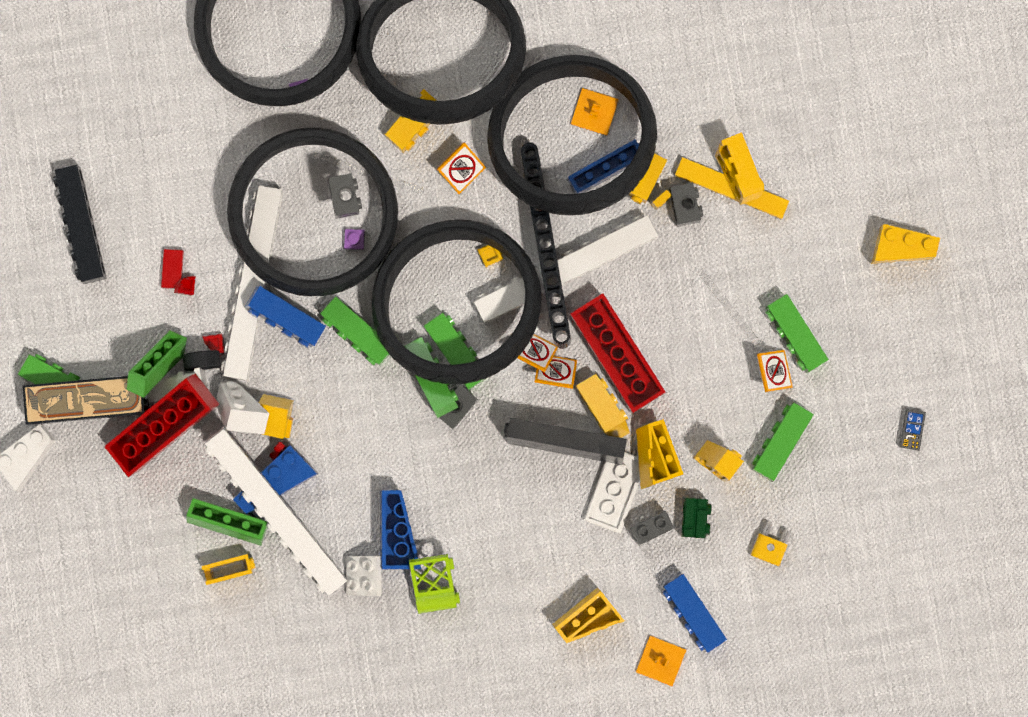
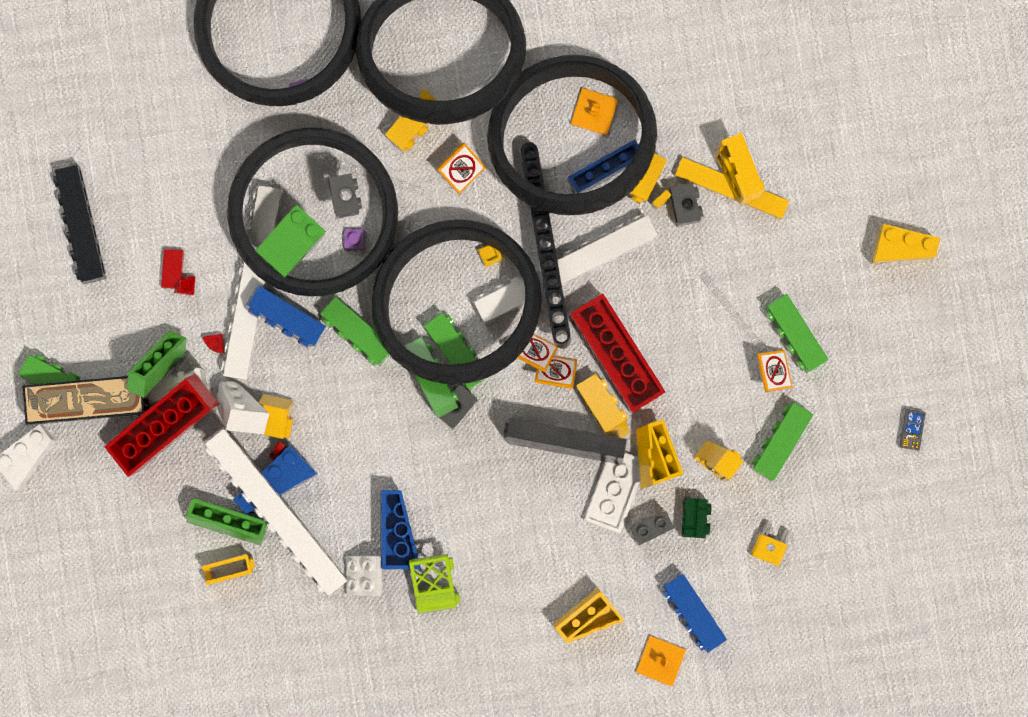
black tyre [183,350,221,371] -> none
none -> bright green slope [255,205,326,278]

